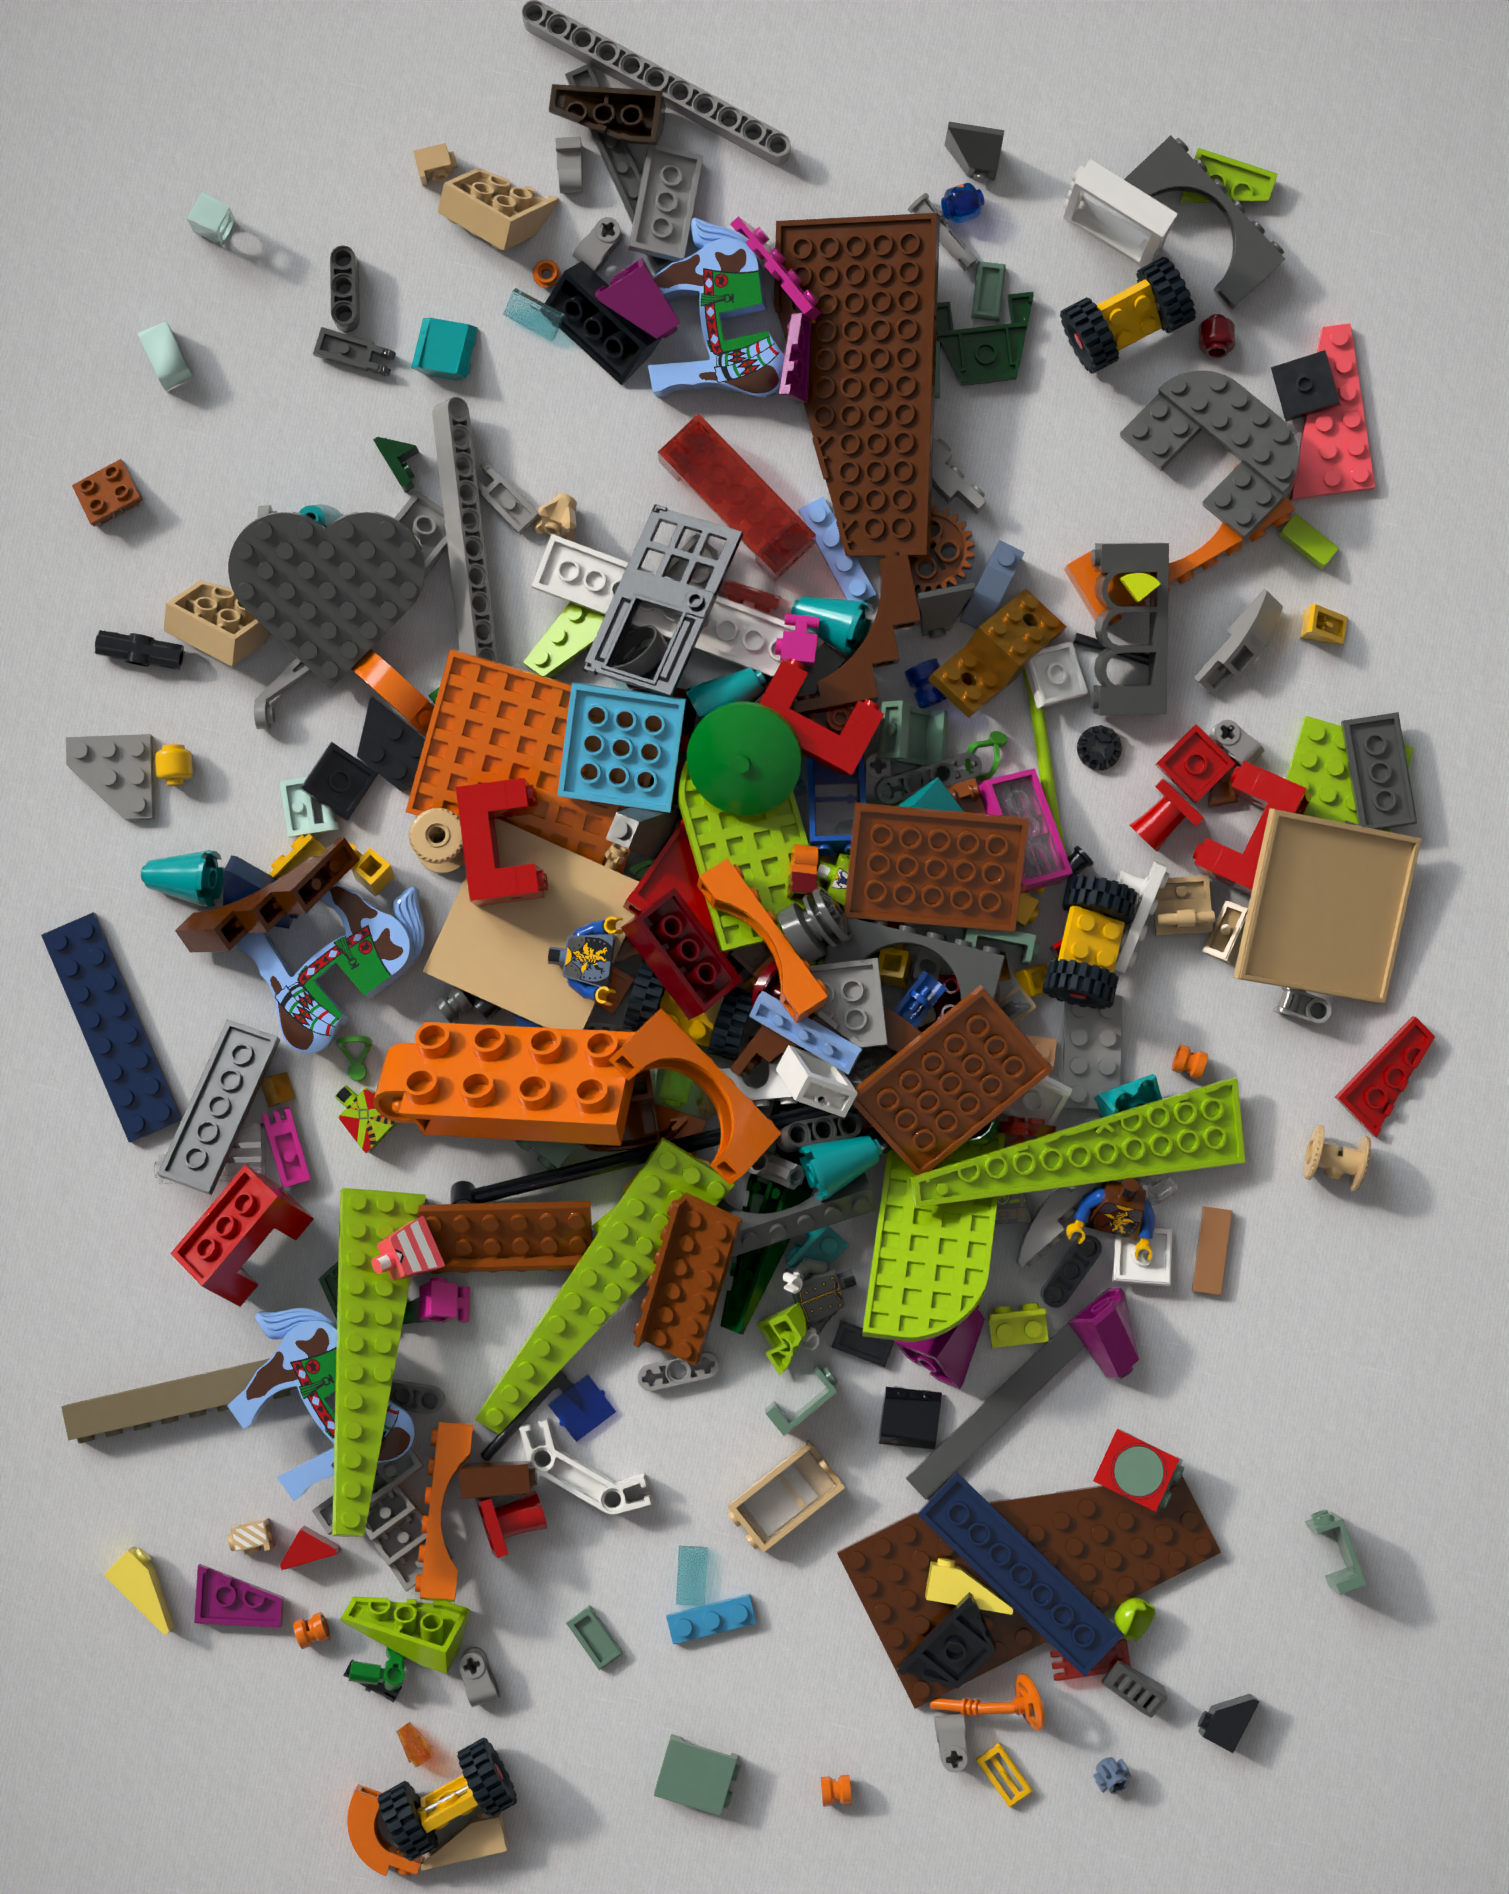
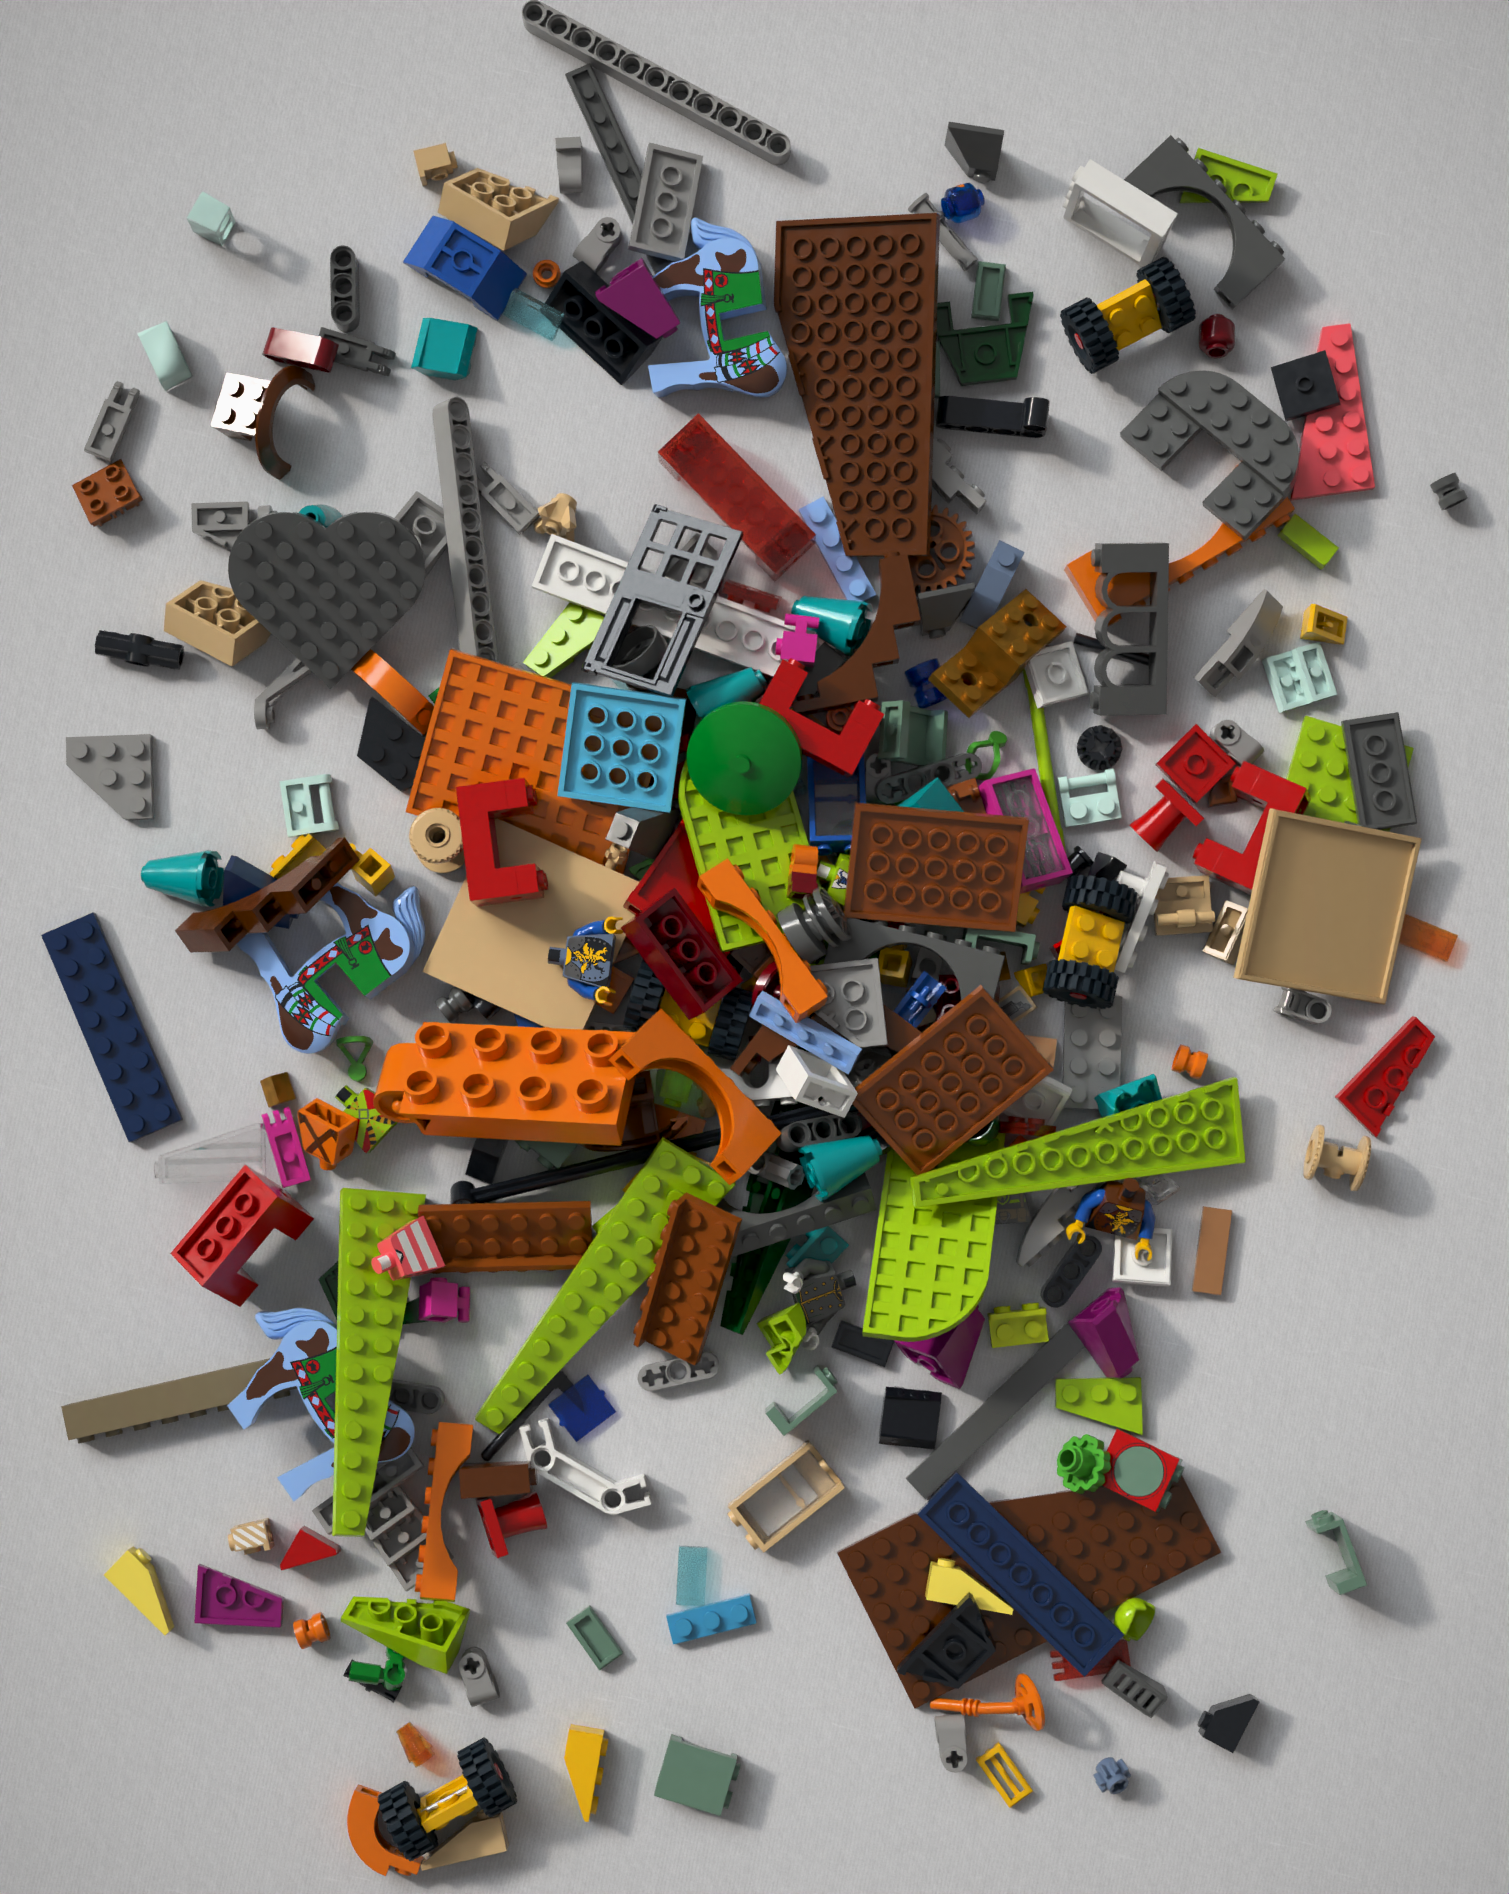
yellow head [155,744,193,786] -> none
plate [157,1019,280,1195] -> none
black tile [300,742,378,821] -> none
dark green slope [373,437,419,493] -> none
dark brown wedge [549,84,666,145] -> none
dark pink wing [730,216,821,320] -> none
magenta wing [779,313,811,403] -> none
orange wheel [821,1775,852,1807] -> none
neon yellow tile [1120,573,1161,602] -> none
none -> light grey hinge [84,381,140,463]
none -> light grey wing [191,502,250,550]
none -> reddish brown piece [211,366,315,480]
none -> beam [262,327,339,373]
none -> orange torso [298,1098,358,1170]
none -> blue slope [403,216,527,321]
none -> black slope [465,1138,509,1184]
none -> yellow slope [564,1724,609,1822]
none -> black beam [936,396,1050,438]
none -> lime wing [1055,1377,1143,1435]
none -> light aqua plate [1057,768,1122,828]
none -> bright green plant [1057,1434,1111,1494]
none -> black slope [1087,852,1127,881]
none -> light aqua slope [1262,641,1337,713]
none -> clear orange plate [1399,914,1458,962]
none -> dark grey wheel [1430,473,1468,511]

